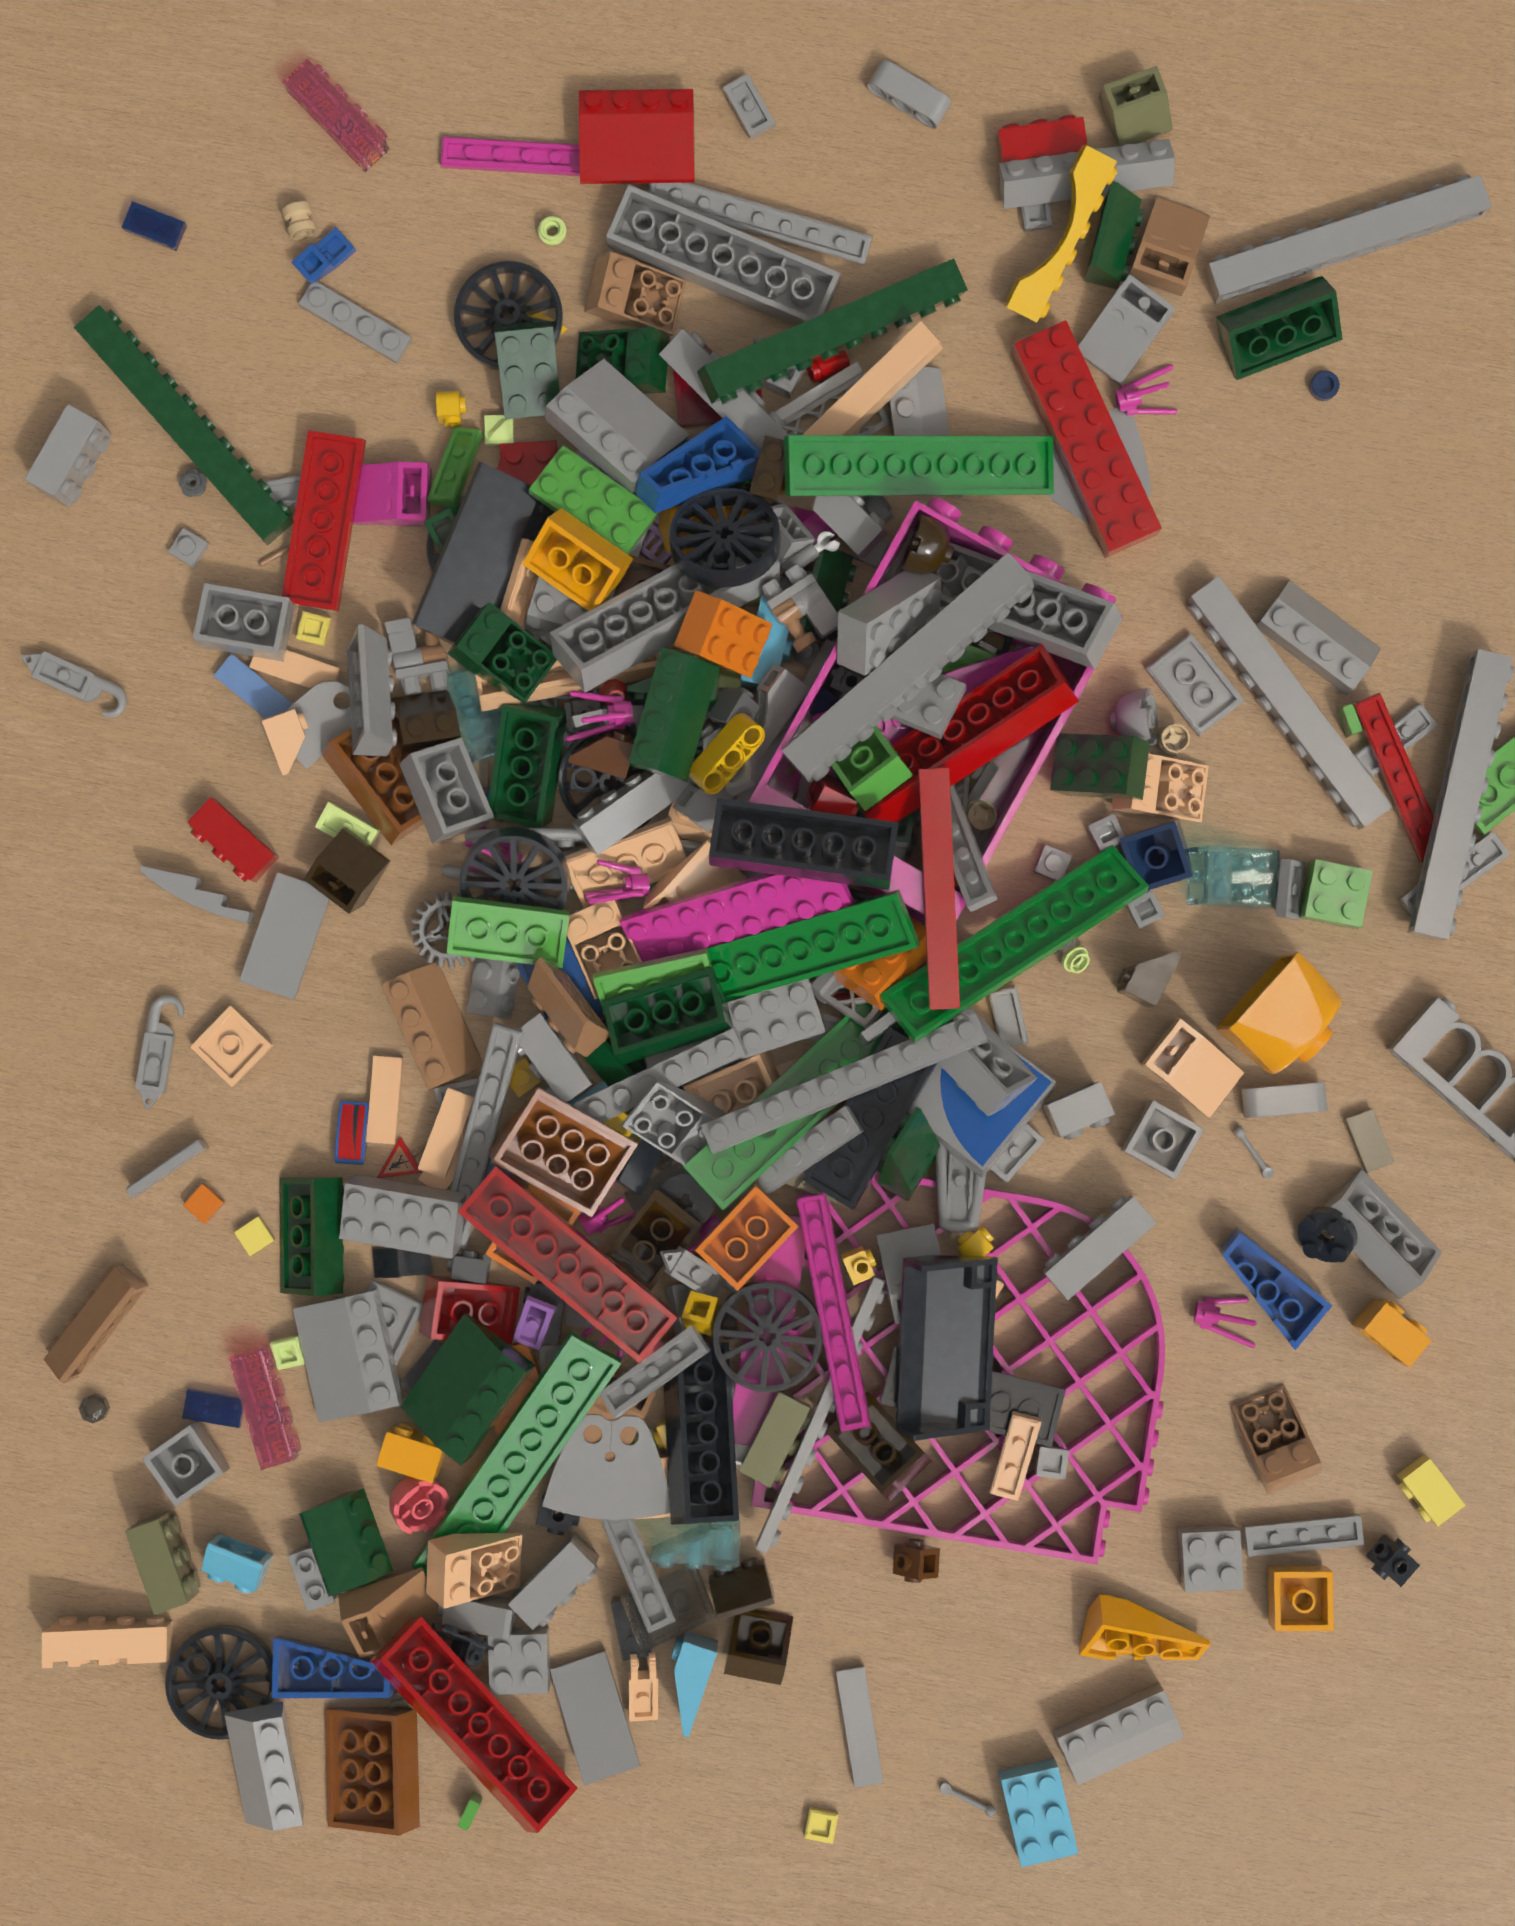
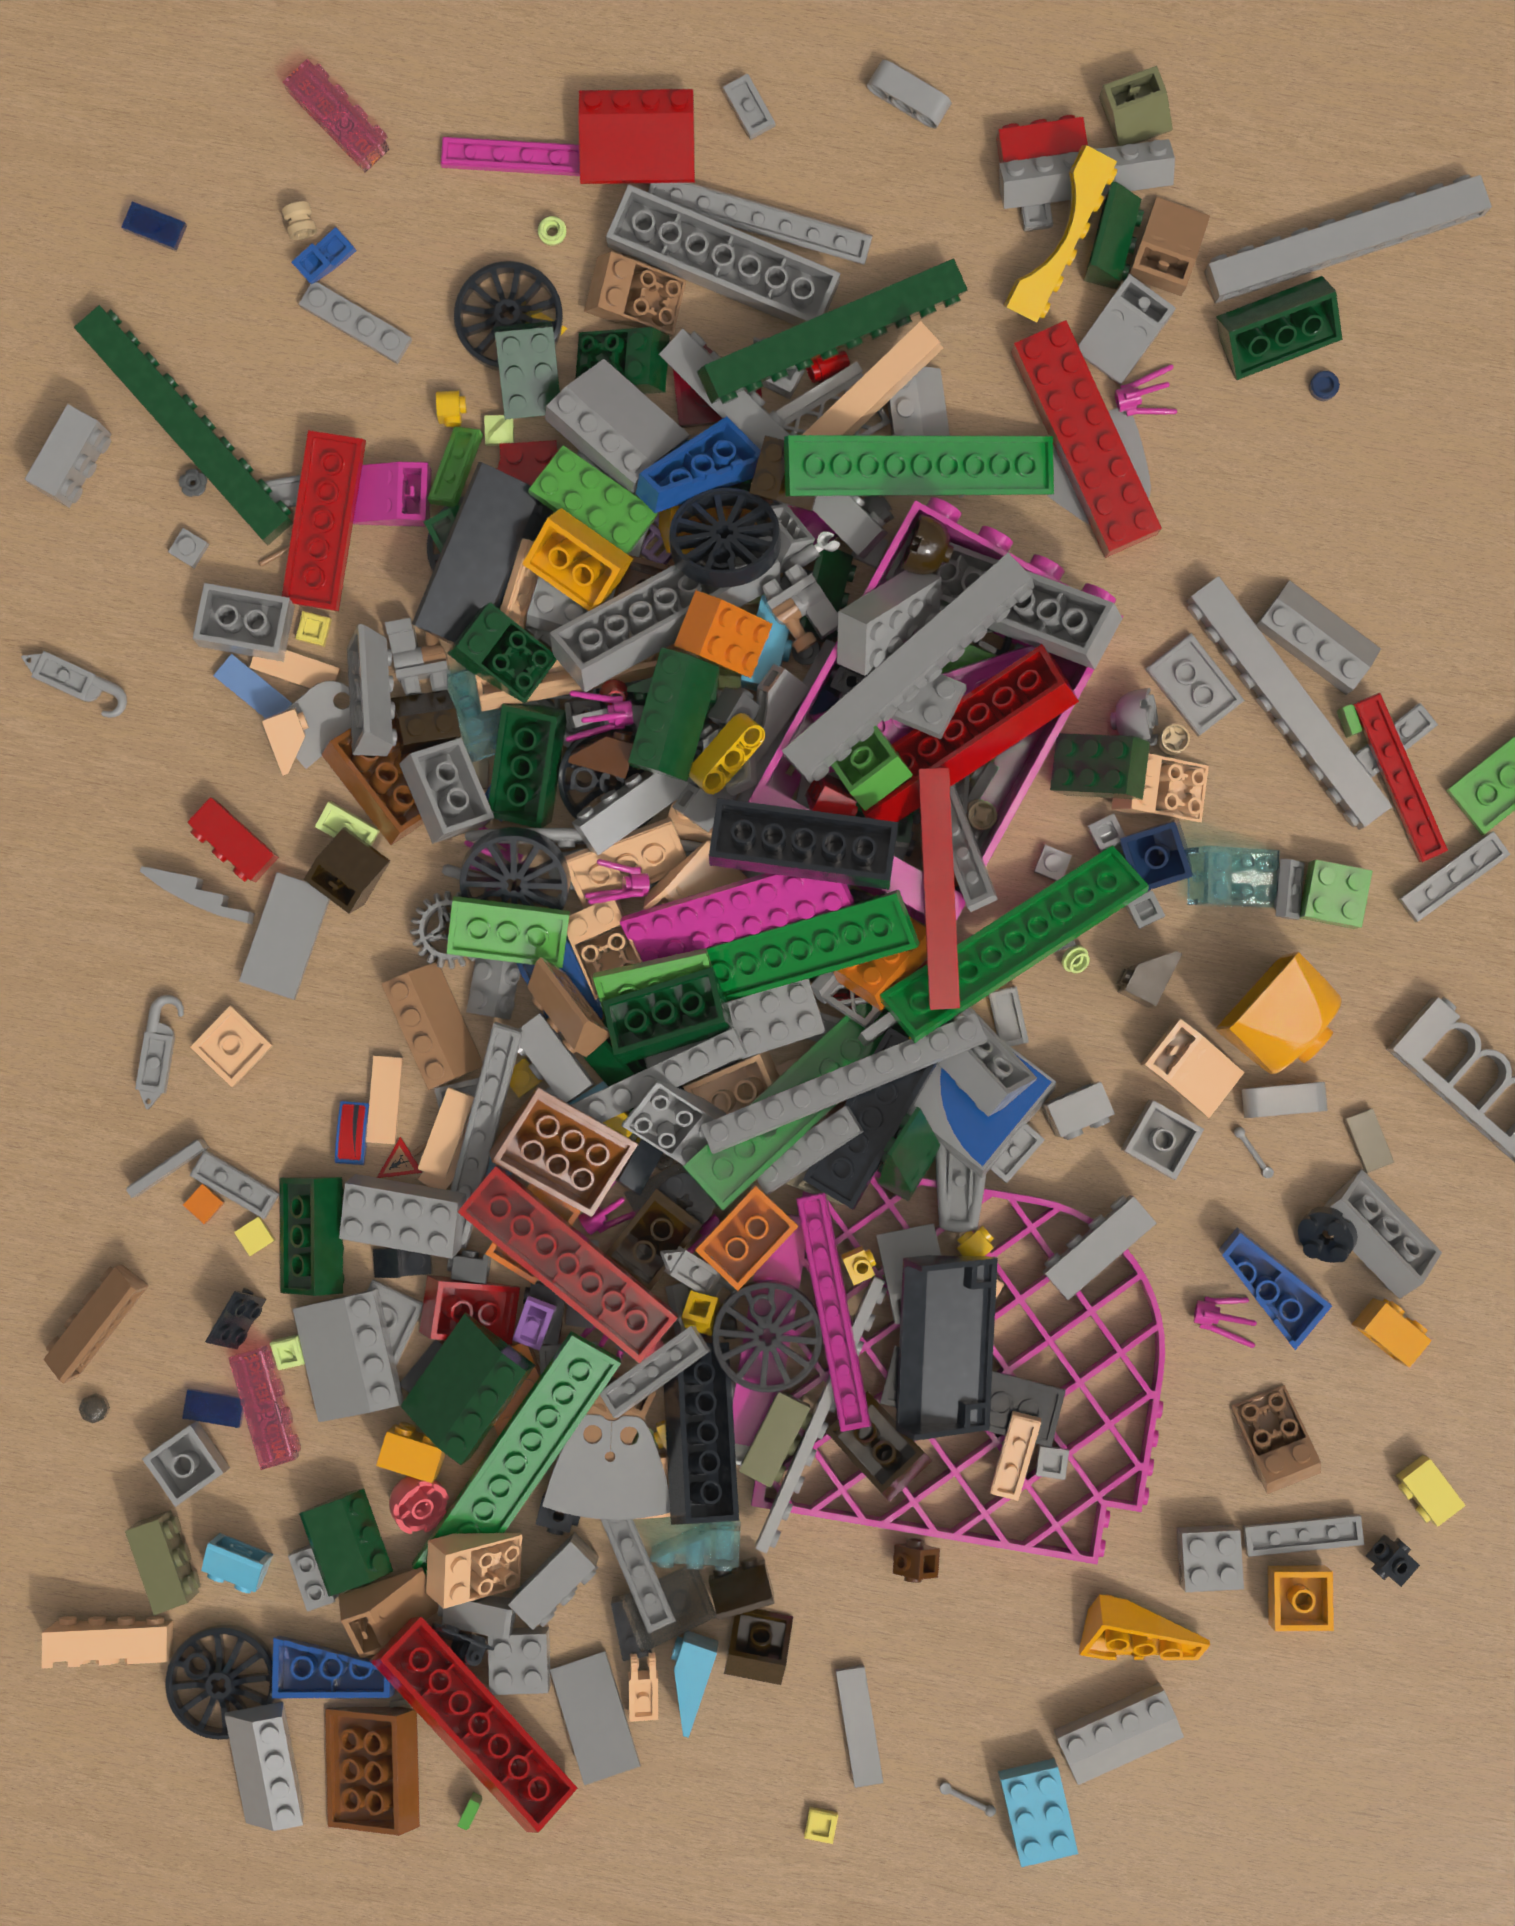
light grey brick [1407,649,1514,941] -> none
none -> light grey tile [189,1150,280,1219]
none -> black hinge [205,1288,267,1350]

